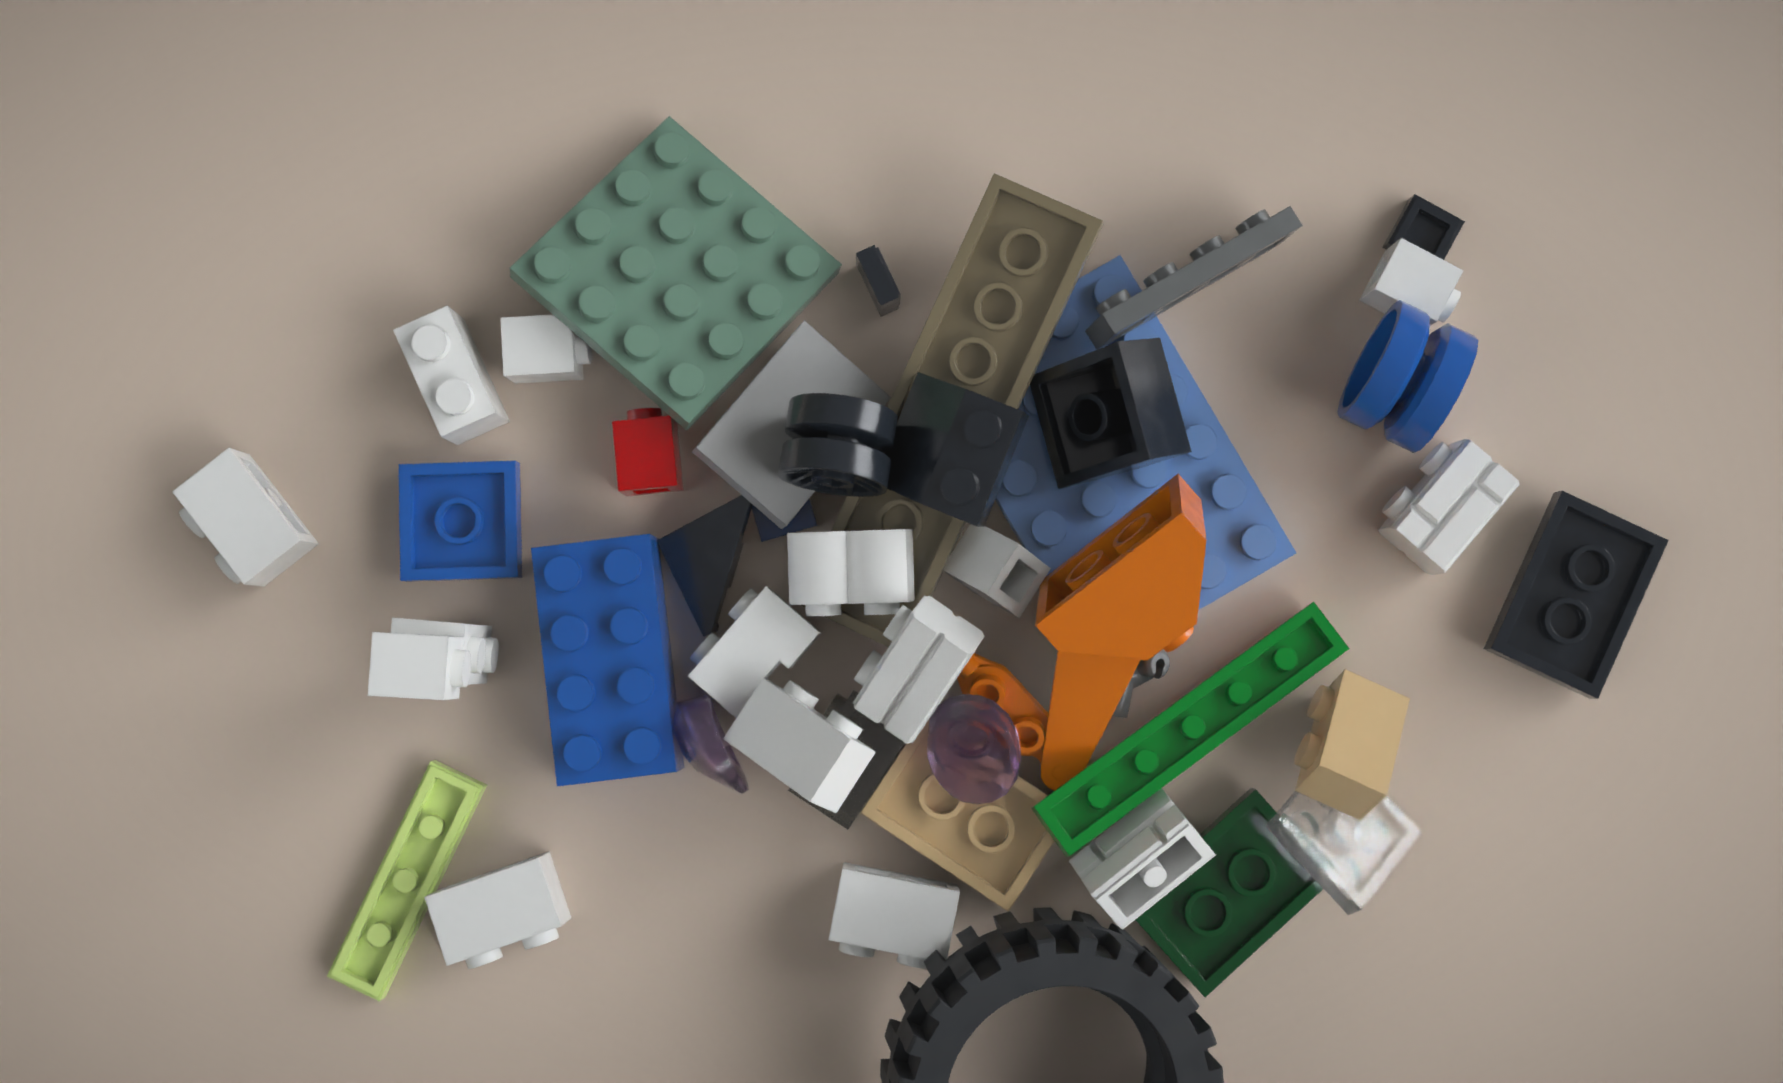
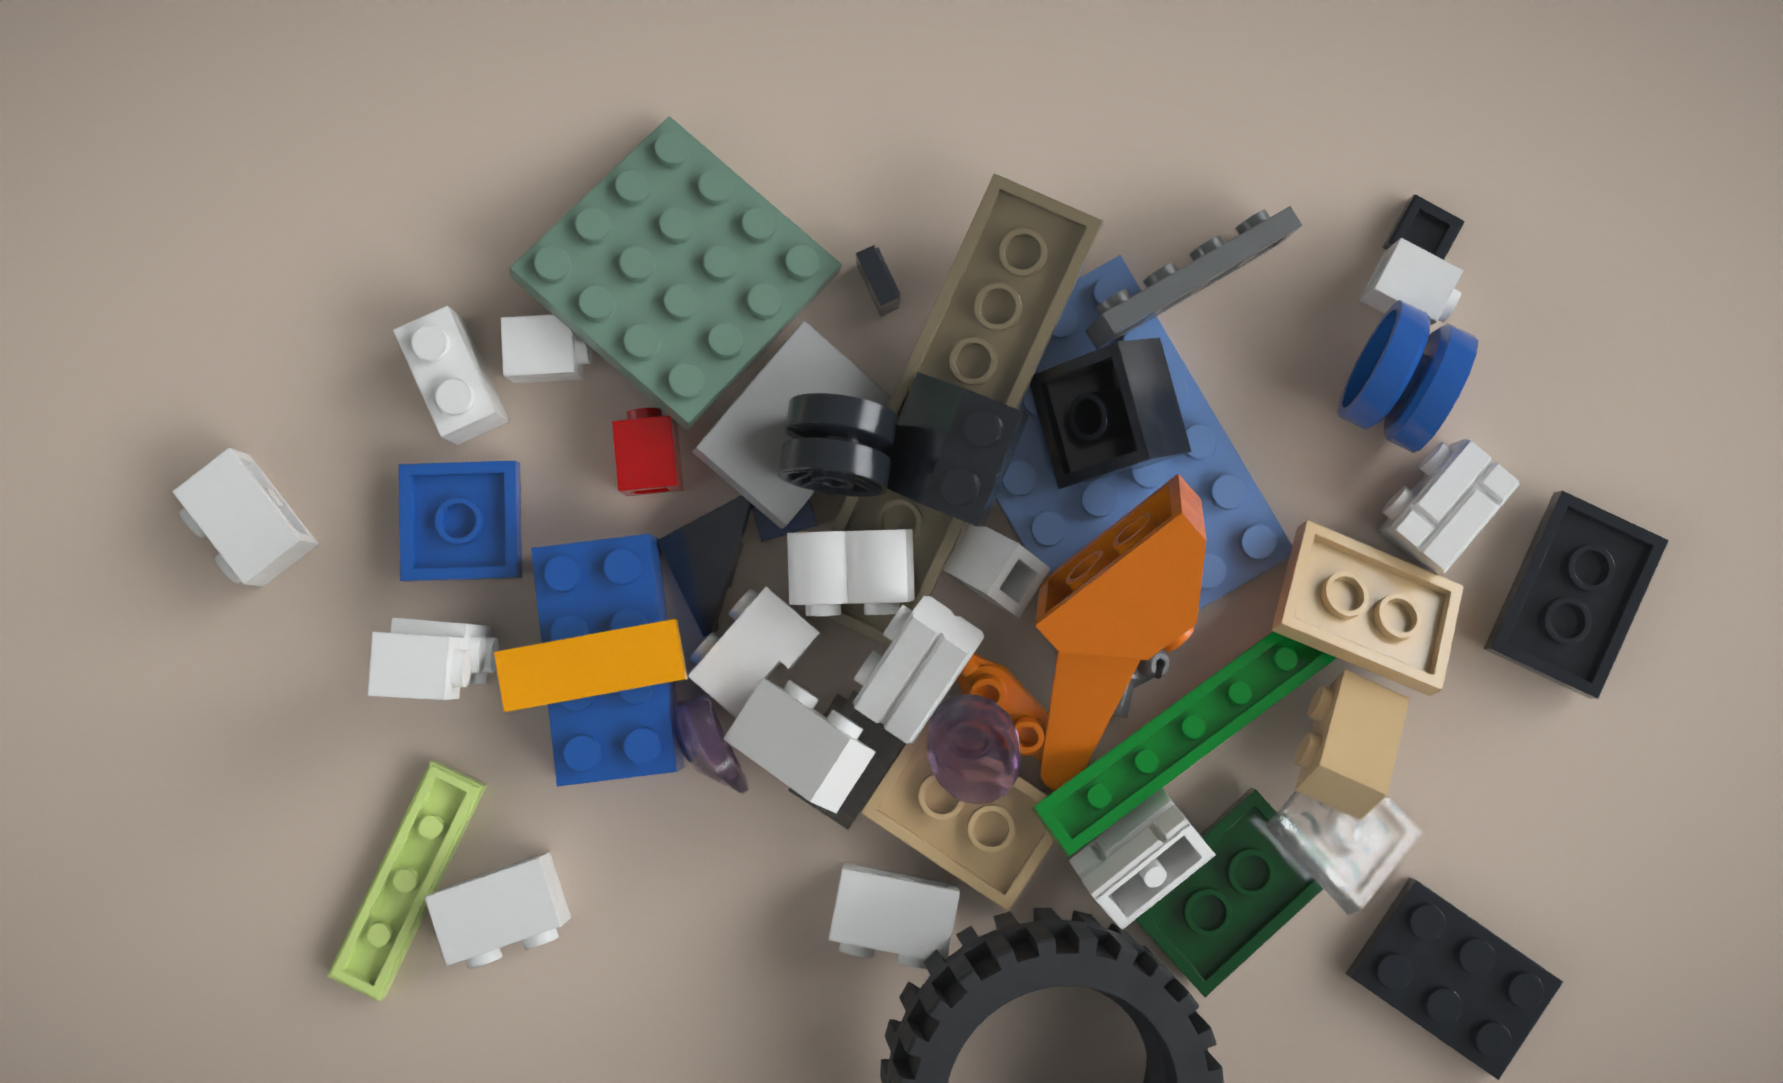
none -> light orange tile [494,619,687,712]
none -> tan plate [1271,520,1464,696]
none -> black plate [1345,877,1563,1080]

